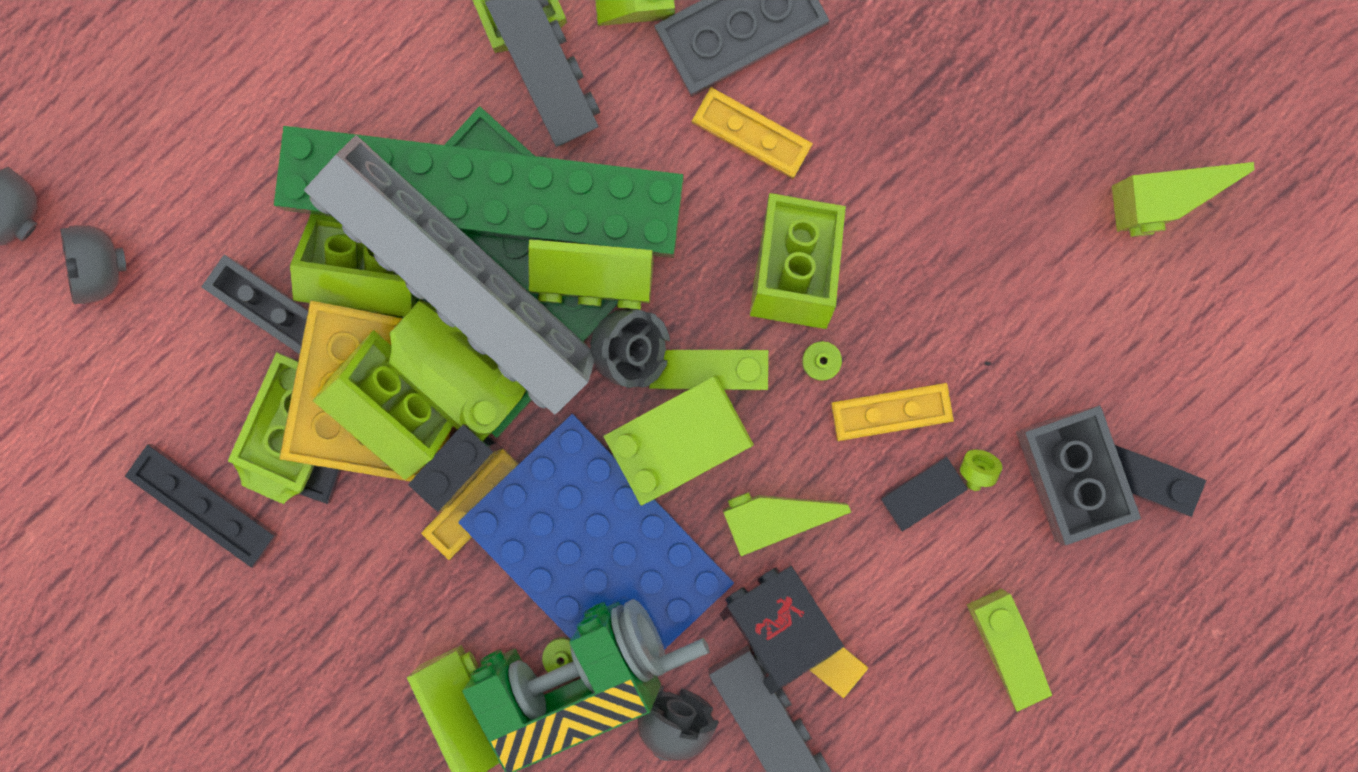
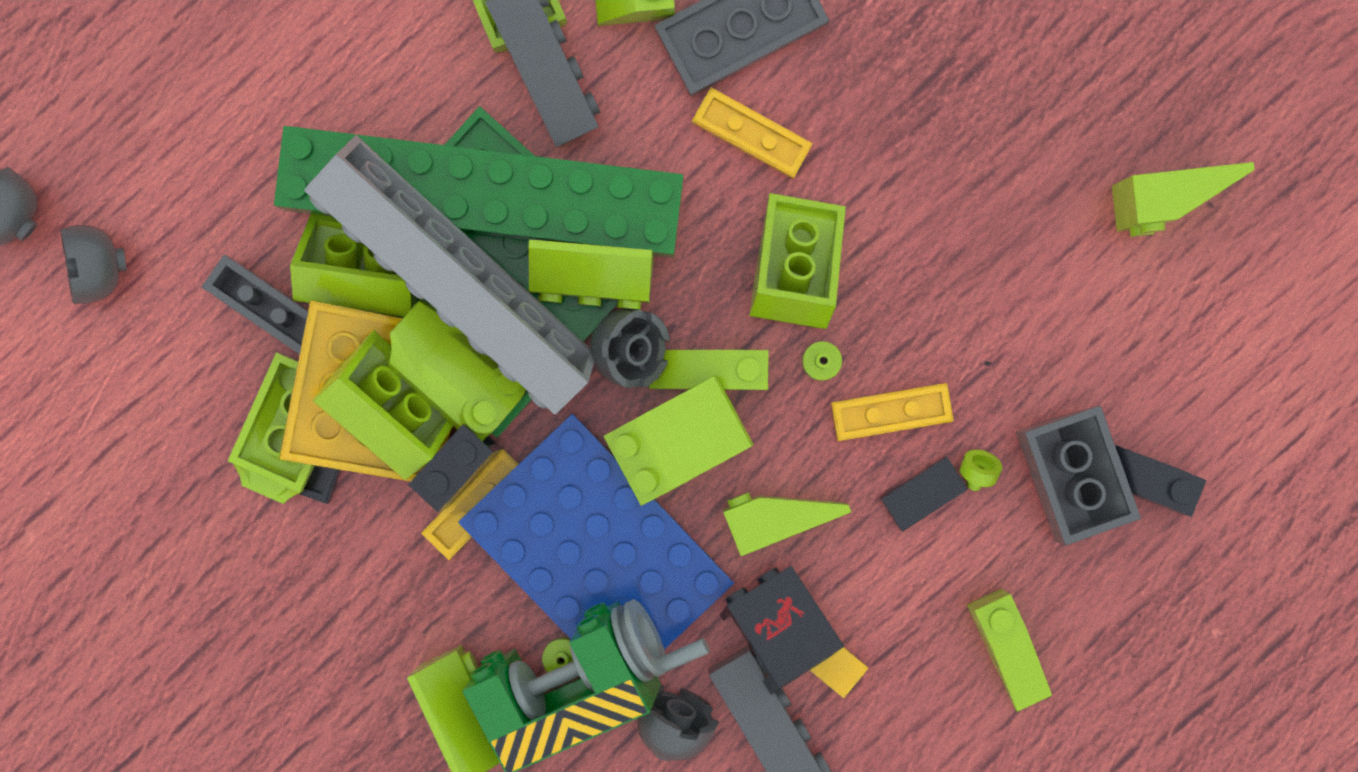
black plate [125,444,278,568] -> none

